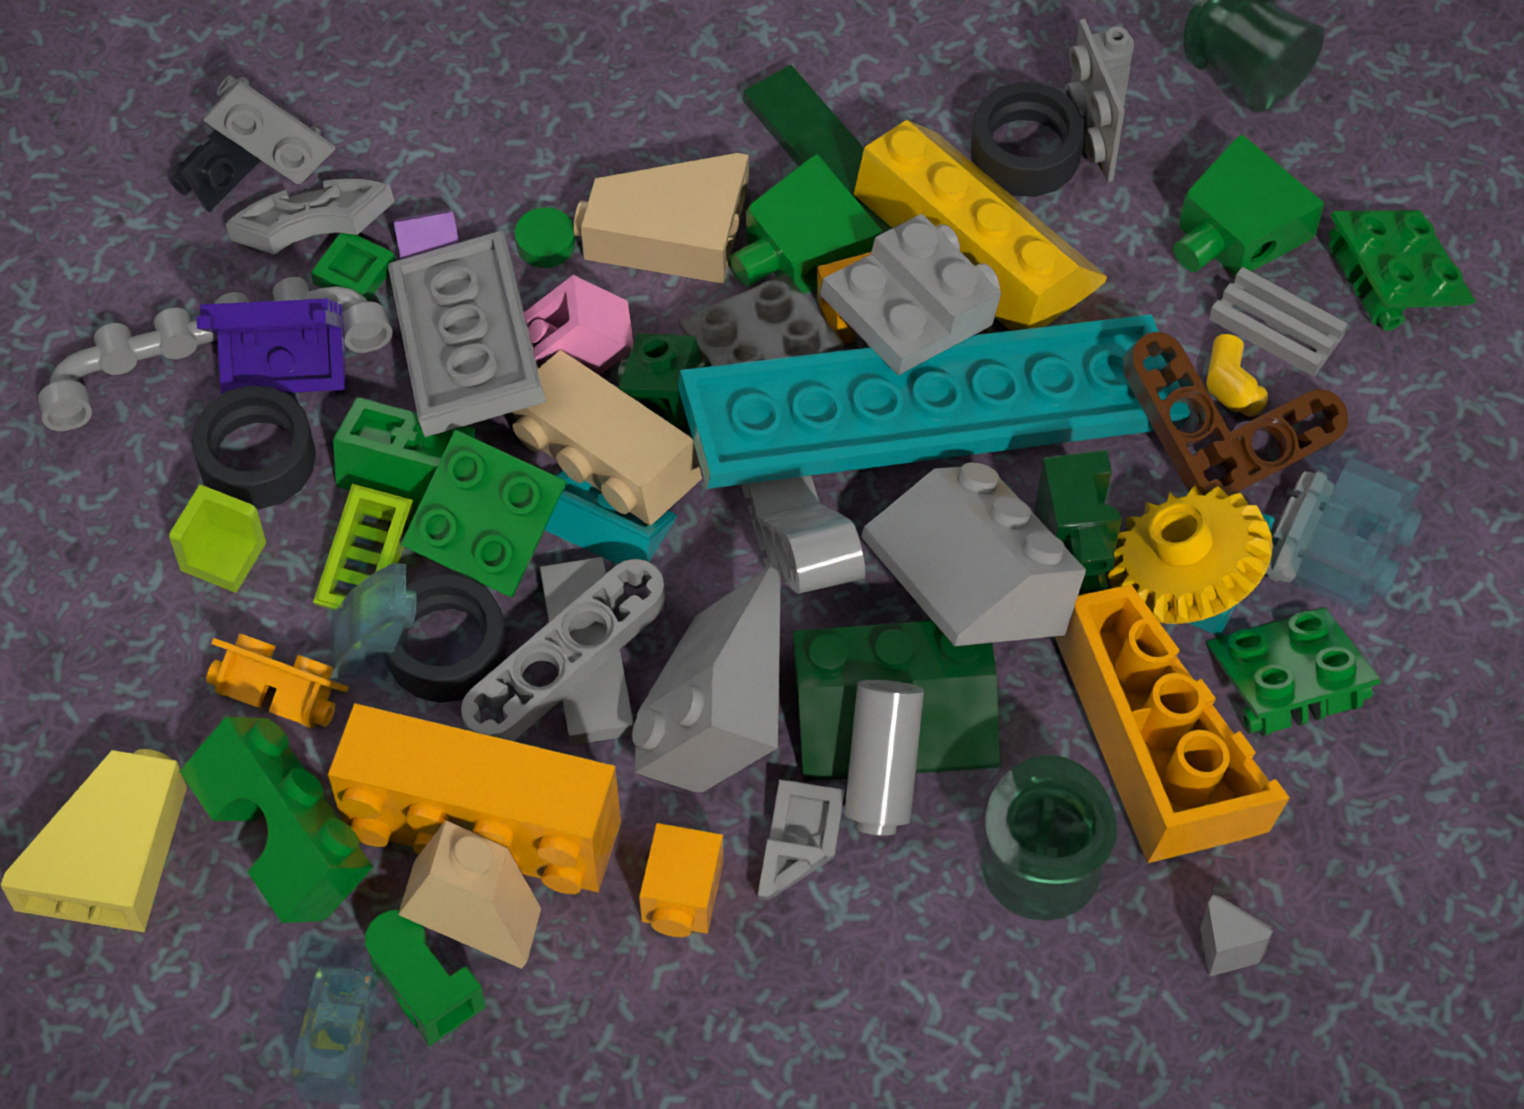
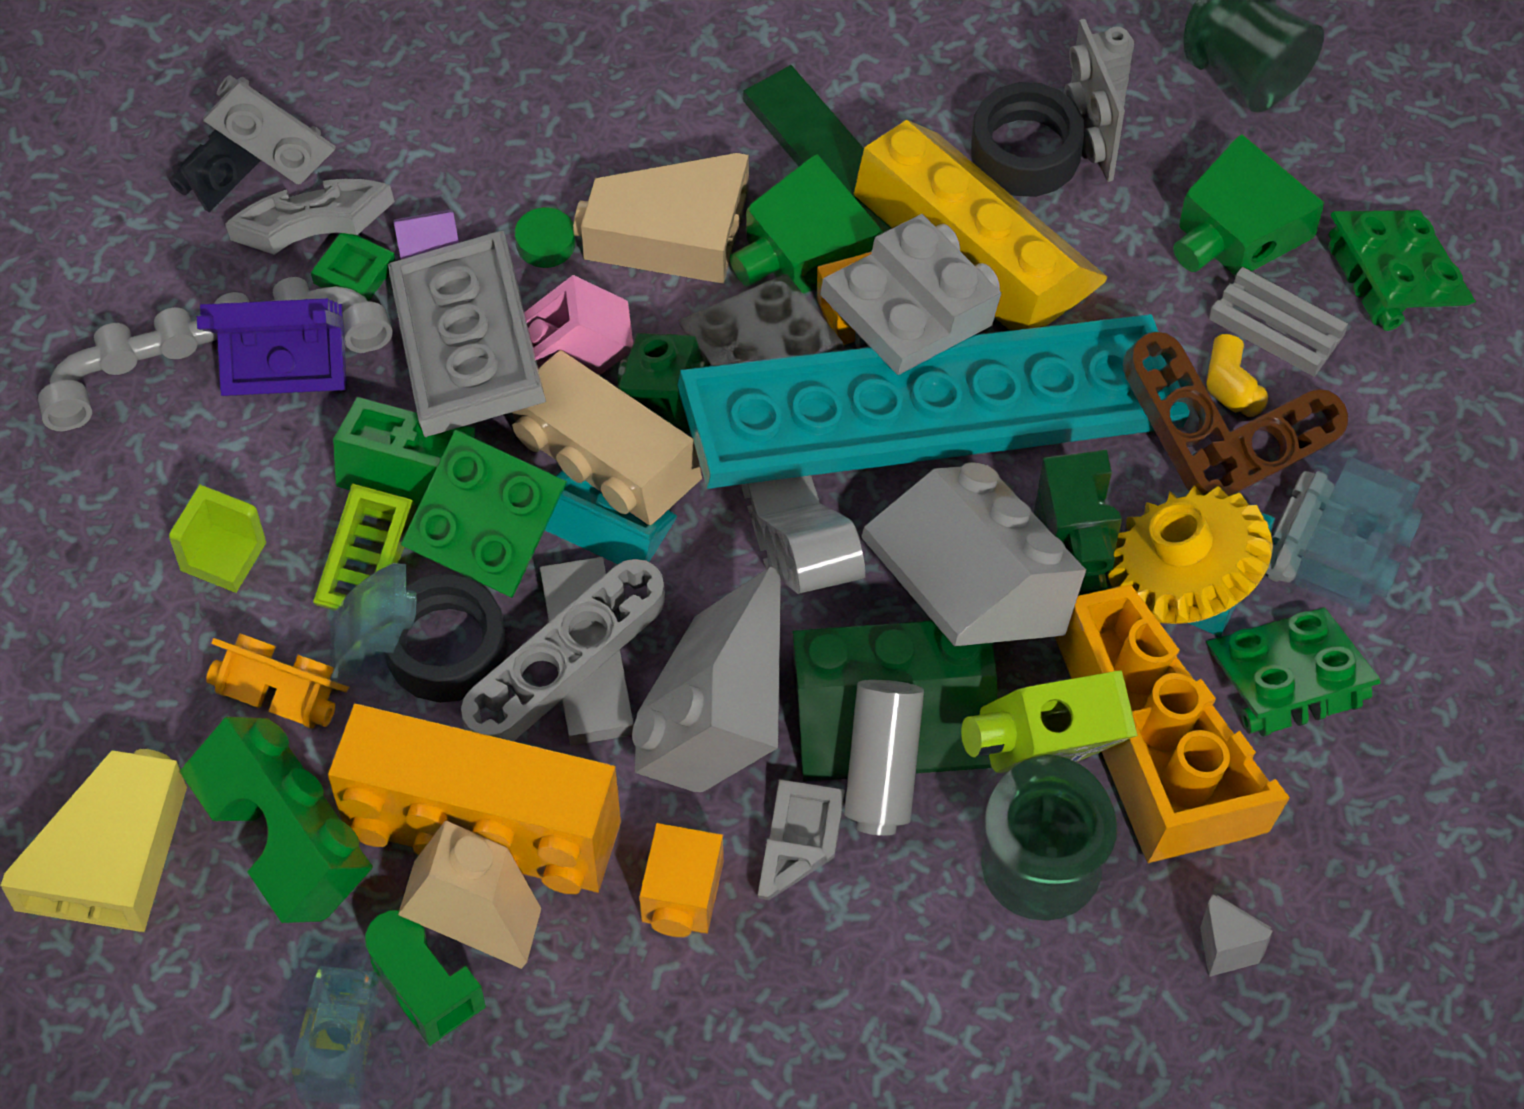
black tyre [191,385,316,509] -> none
none -> lime torso [961,670,1138,773]

